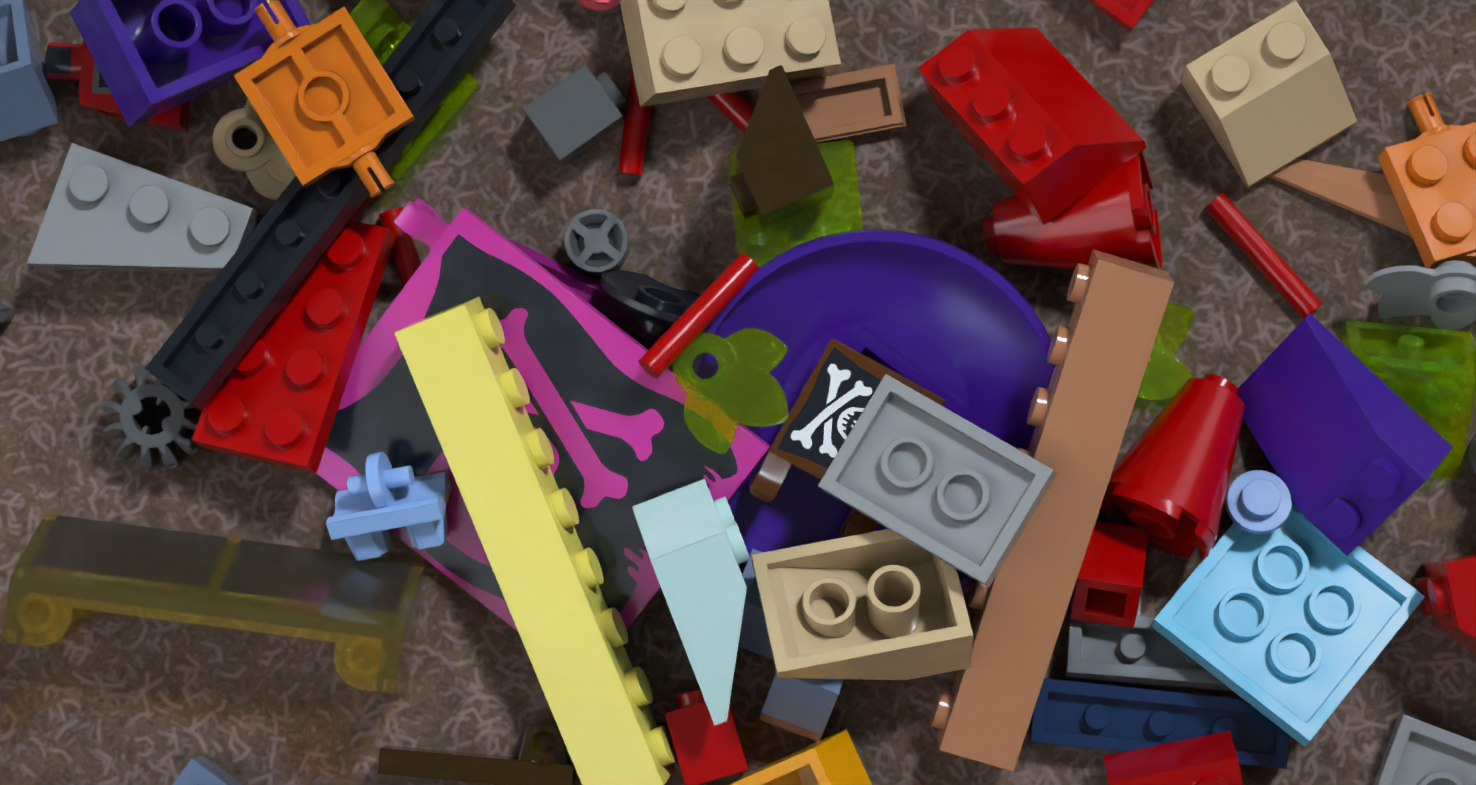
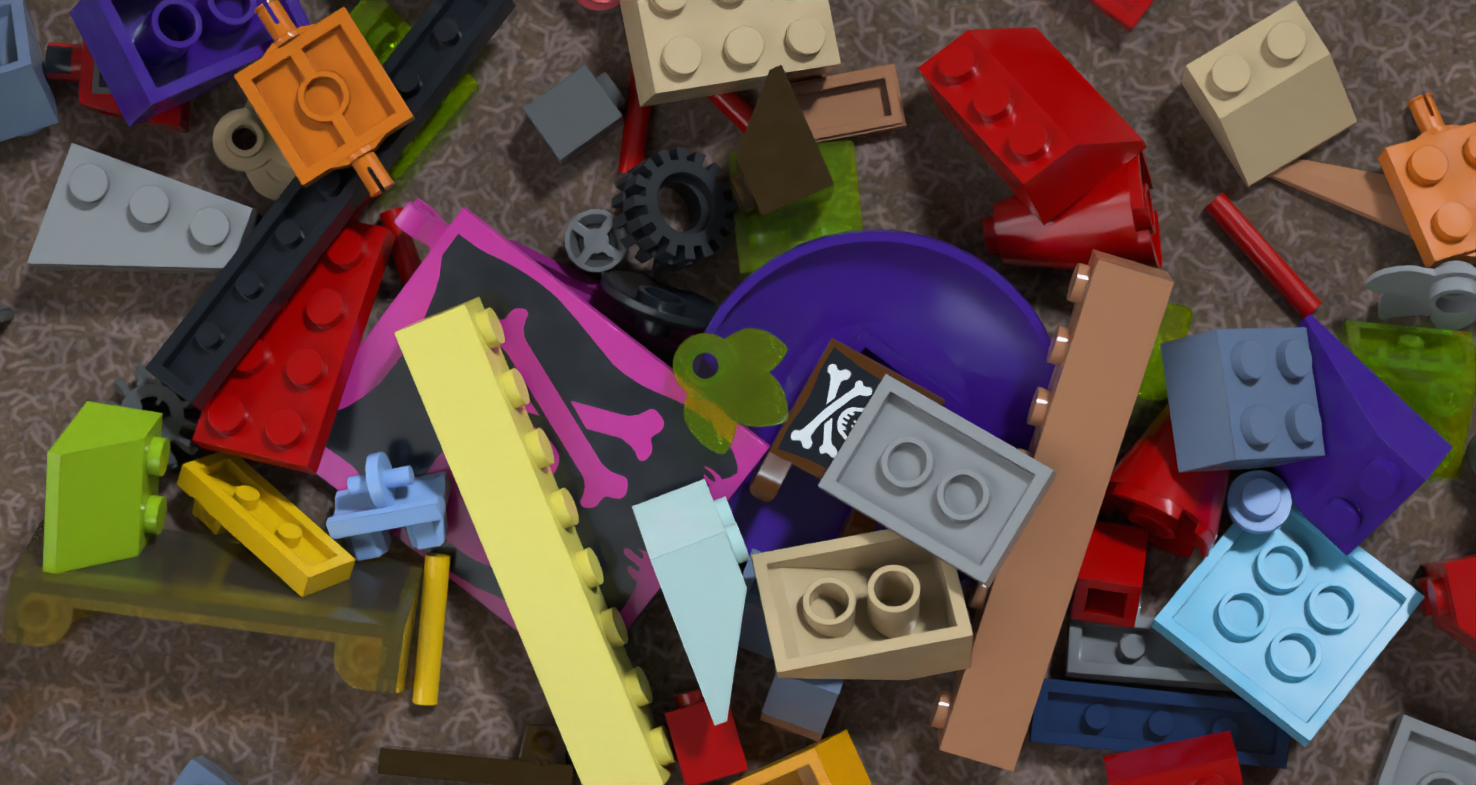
red piece [638,253,759,379] -> none
none -> lime slope [43,401,170,574]
none -> yellow hinge [177,452,356,597]
none -> yellow piece [412,553,451,705]
none -> black tyre [611,147,737,272]
none -> sand blue brick [1160,327,1325,473]

